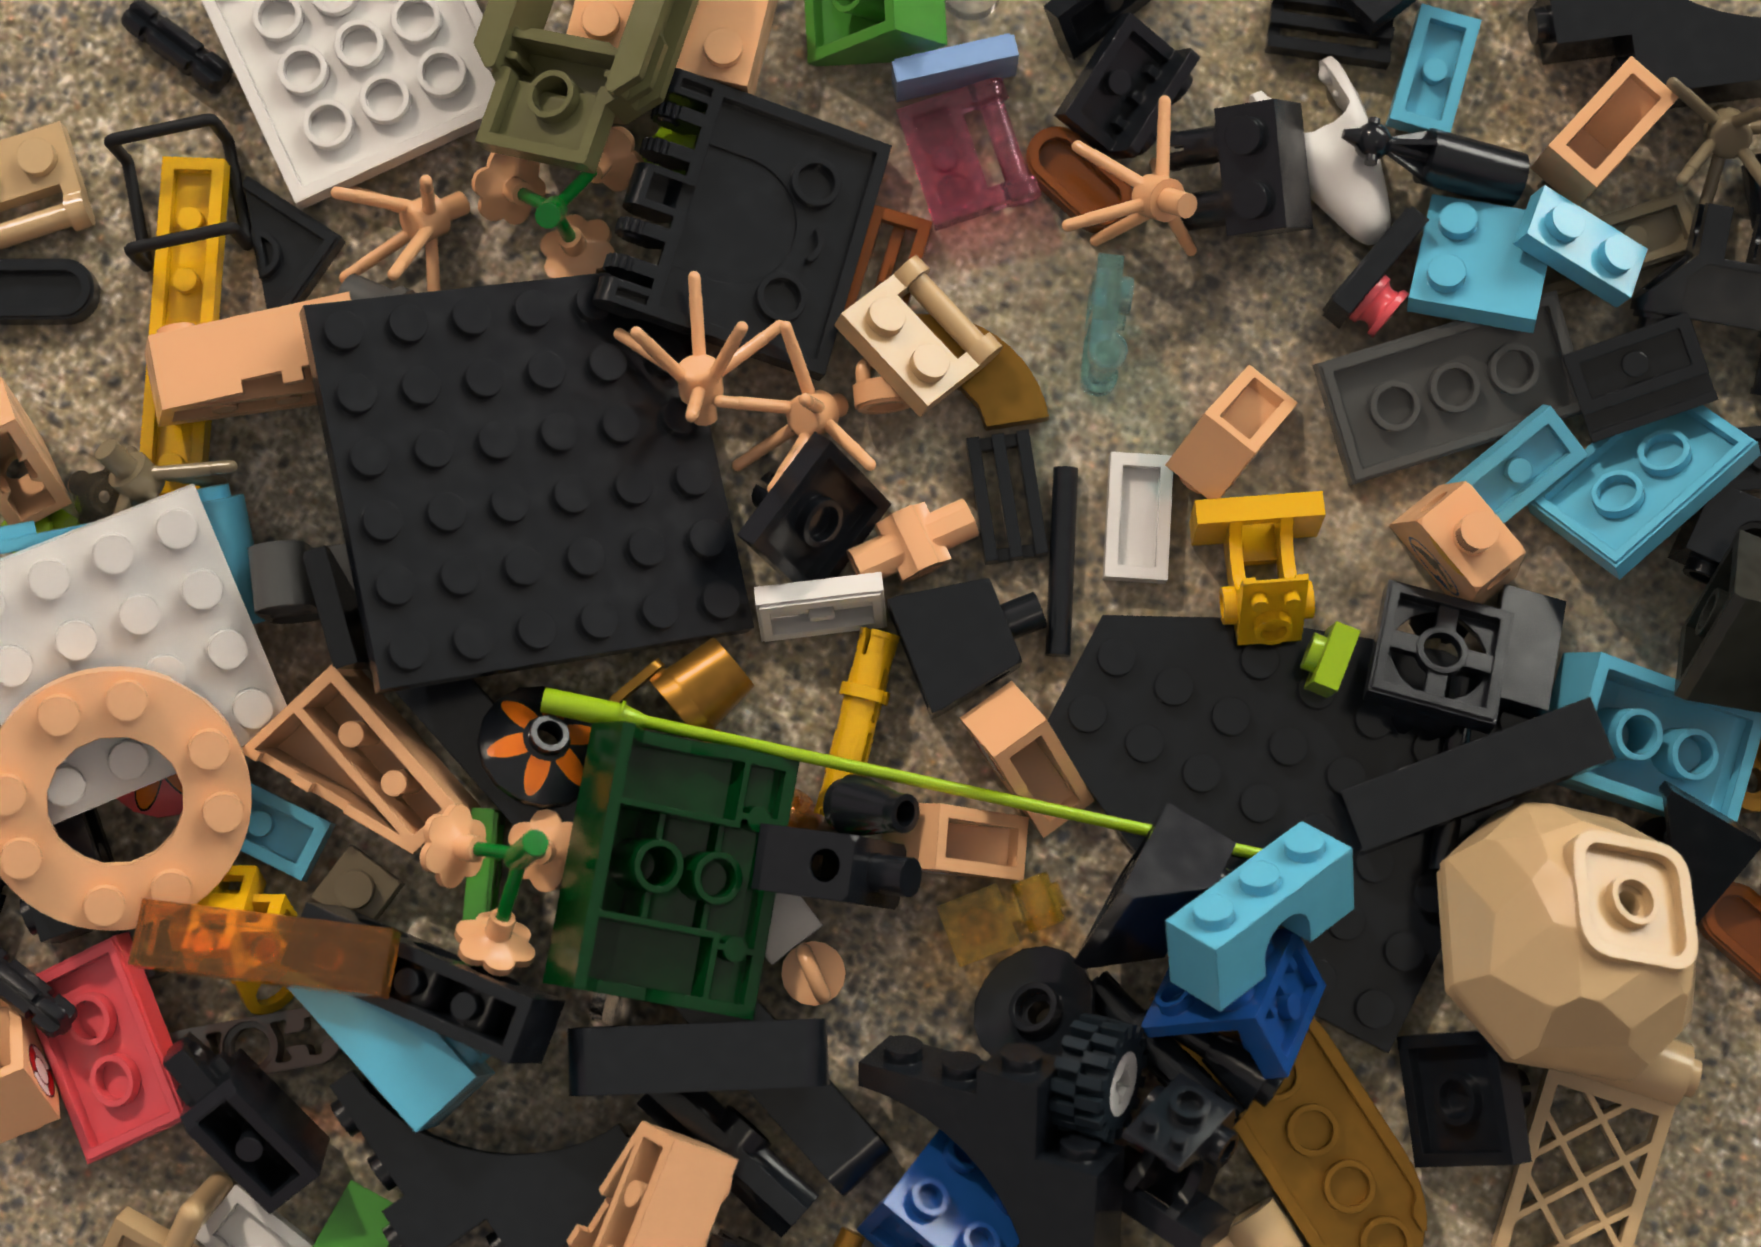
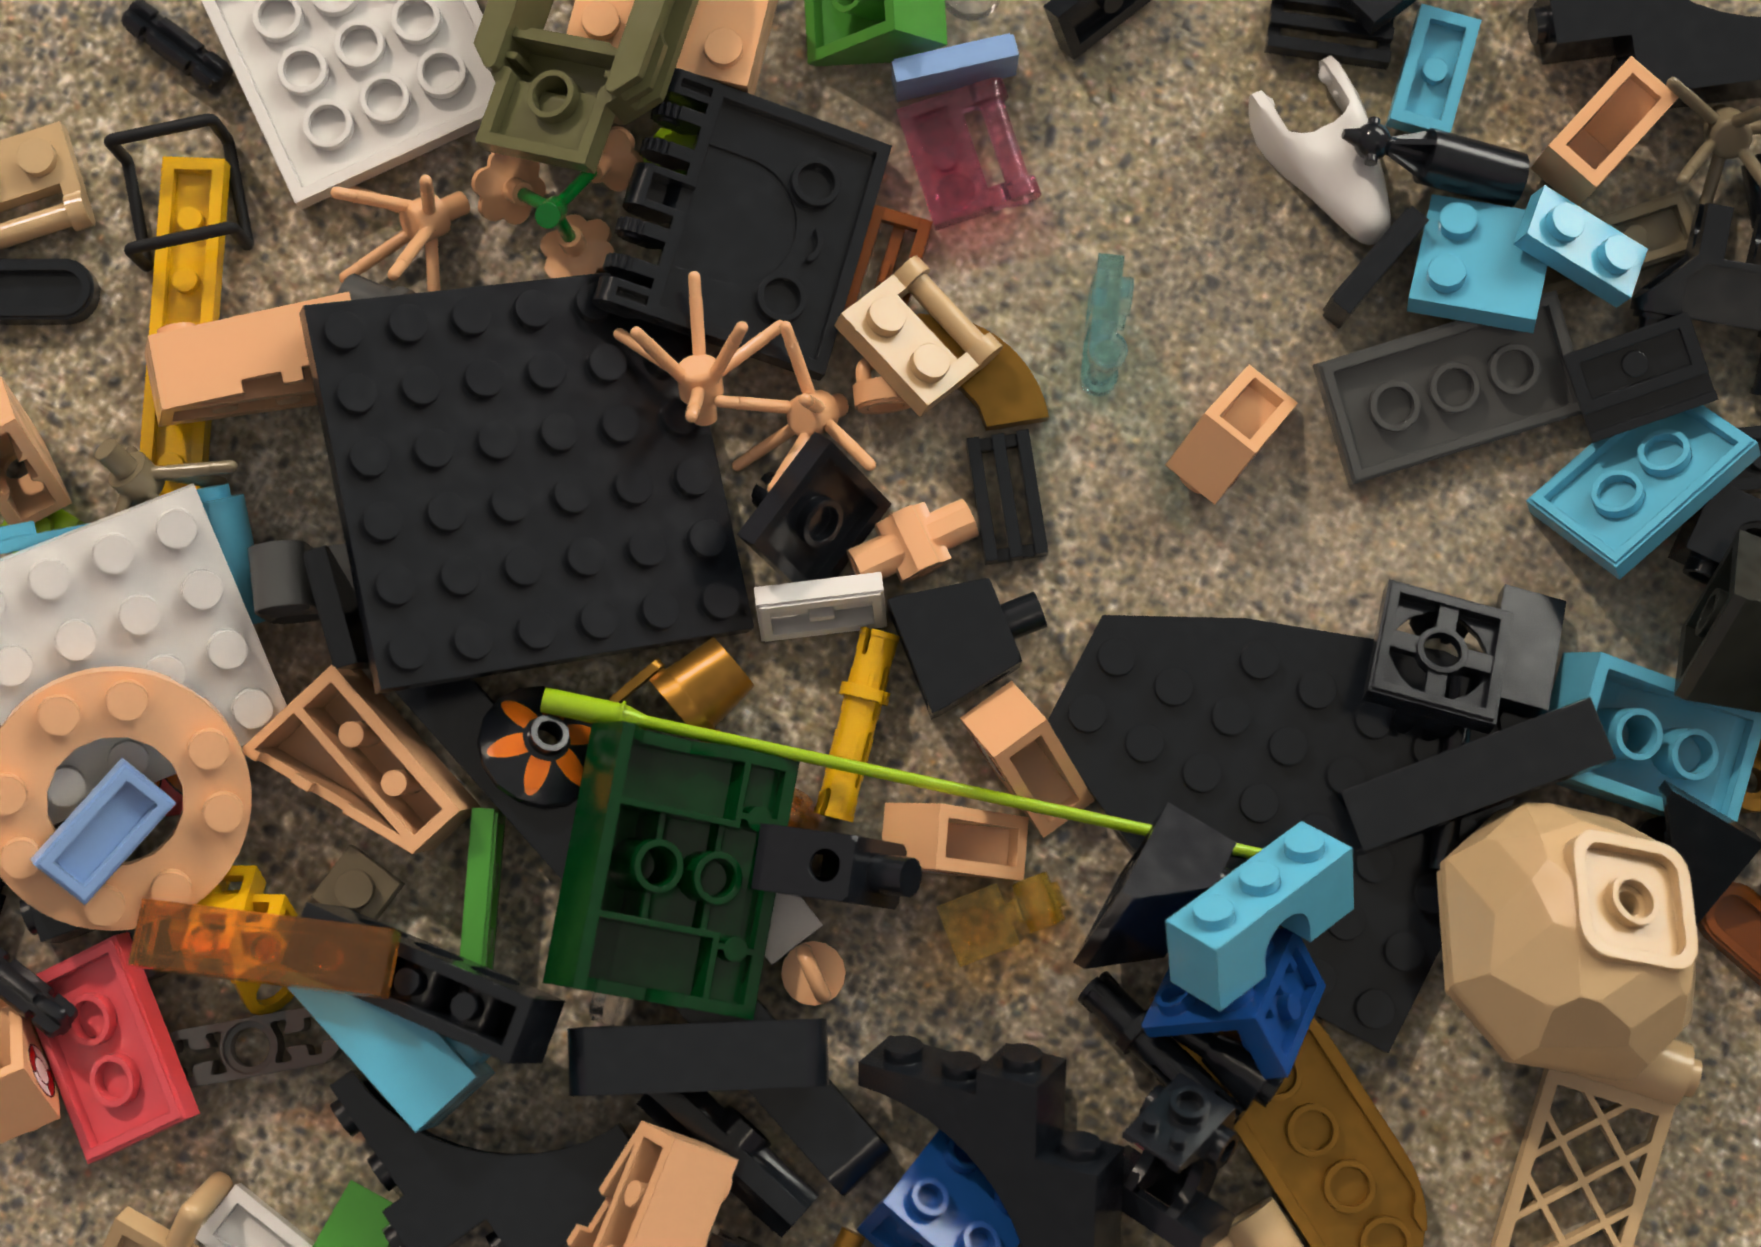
clear smoke plate [67,467,119,525] -> none
black hinge [163,1031,330,1214] -> none
medium azure plate [240,782,336,882] -> none
black tile [242,176,346,309] -> none
light nougat plant [420,804,573,976] -> none
black cone [823,773,920,837] -> none
black dish [974,946,1095,1057] -> none
dark orange tile [1025,126,1132,234] -> none
black bar [1045,466,1078,657] -> none
black wheel [1049,1013,1148,1143] -> none
black bracket [1054,12,1200,160] -> none
light nougat plant [1062,95,1197,256] -> none
white tile [1102,452,1173,584] -> none
black brick [1170,99,1313,237] -> none
yellow tile [1189,491,1326,645] -> none
lime plate [1300,621,1361,698] -> none
coral bush [1349,274,1409,338] -> none
light nougat torso [1389,481,1526,604] -> none
black tile [1397,1029,1532,1168] -> none
medium azure plate [1446,404,1588,523] -> none
none -> light blue tile [30,757,176,905]

